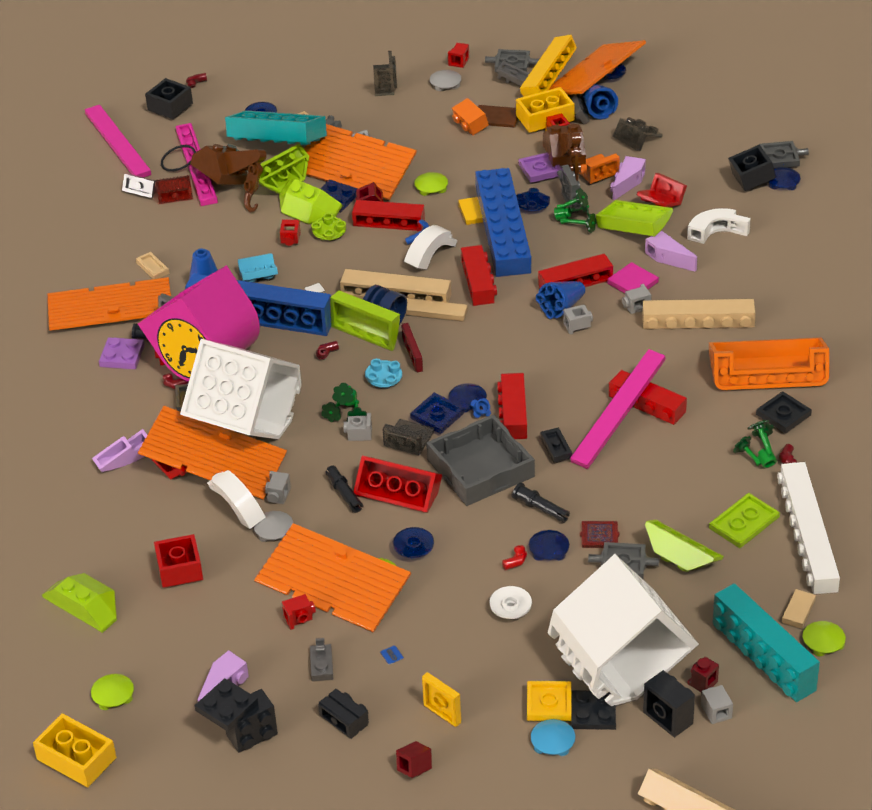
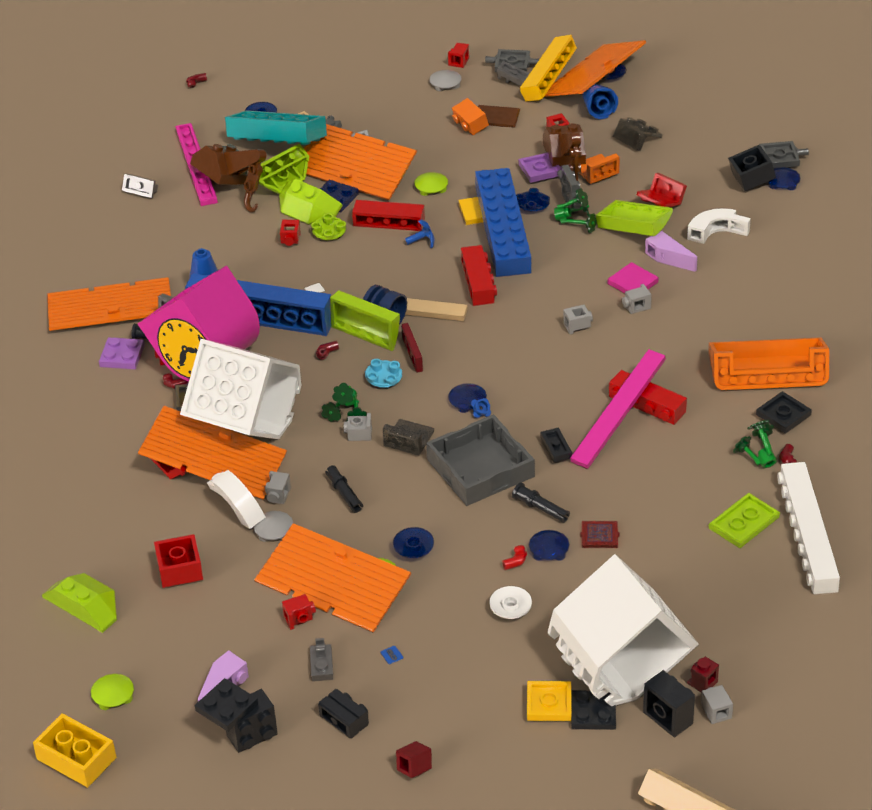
dark pink tile [85,104,151,178] -> none
lavender slope [92,429,147,472] -> none
tan tile [136,252,170,279] -> none
black brick [145,78,193,119] -> none
clear red brick [156,175,193,204] -> none
black piece [161,145,196,172] -> none
medium azure bracket [238,253,278,282] -> none
tan brick [340,269,451,303] -> none
red slope [354,455,443,513] -> none
dark red brick [355,182,383,202] -> none
clear smoke bracket [373,51,397,96] -> none
white arch [404,225,457,269] -> none
clear blue plate [410,392,464,434] -> none
yellow tile [422,672,461,727] -> none
red brick [497,373,527,439] -> none
yellow brick [516,87,575,133] -> none
dark azure dish [531,719,575,756] -> none
blue cone [536,281,585,319] -> none
red brick [538,253,613,288] -> none
flat silver plate [571,94,589,124] -> none
dark grey plate [588,542,659,579] -> none
lavender slope [610,156,646,200] -> none
tan brick [642,299,756,329] -> none
wedge [645,519,724,572] -> none
teal brick [712,583,820,703] -> none
tan tile [782,589,816,629] -> none
lime dish [802,621,846,656] -> none

